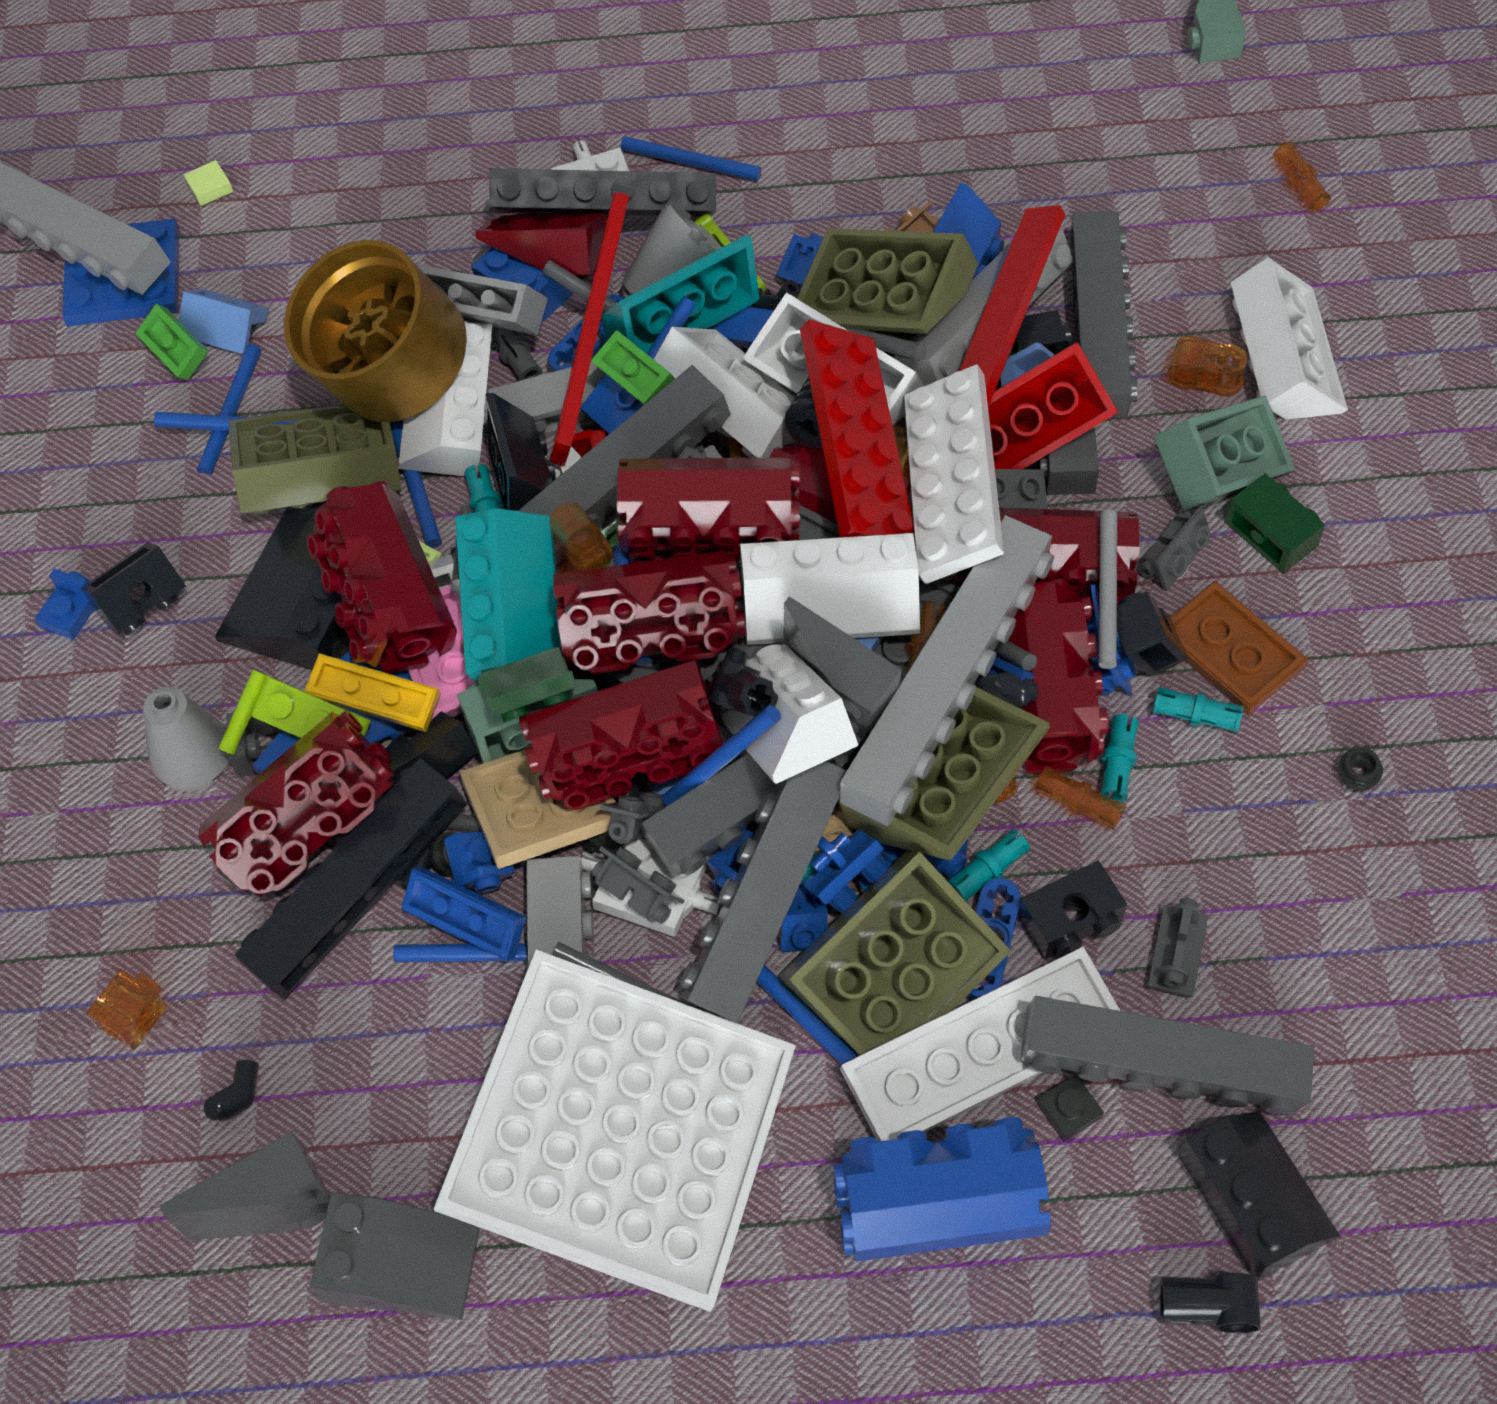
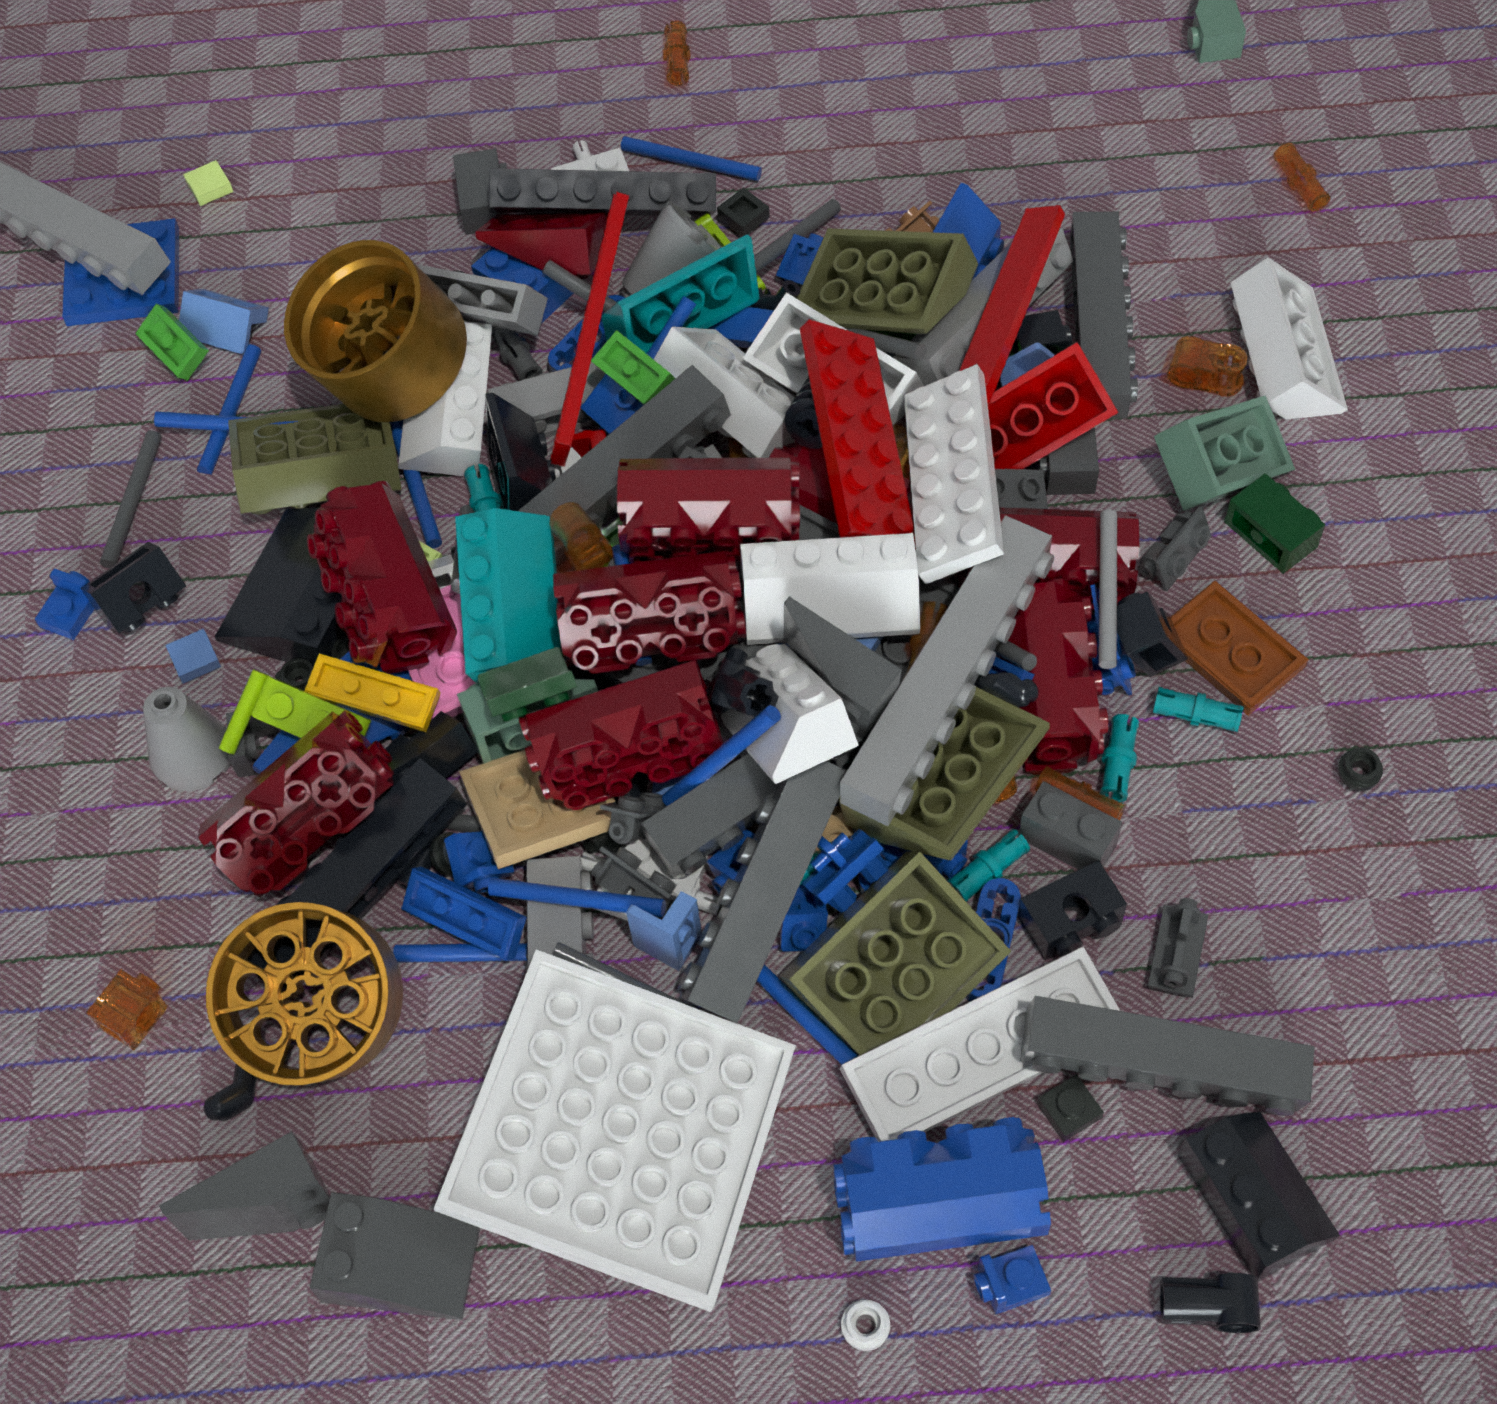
none -> dark grey bar [100,430,162,568]
none -> medium blue tile [165,629,221,683]
none -> pearl gold wheel [206,902,403,1085]
none -> pearl dark grey plate [275,658,313,691]
none -> dark grey brick [453,148,507,235]
none -> blue bar [488,878,666,917]
none -> medium blue panel [626,891,702,971]
none -> clear orange pin [663,20,691,86]
none -> pearl dark grey plate [717,187,770,237]
none -> dark grey bar [754,199,841,273]
none -> white plate [841,1300,890,1351]
none -> blue bracket [973,1245,1051,1315]
none -> dark grey brick [1019,781,1122,870]

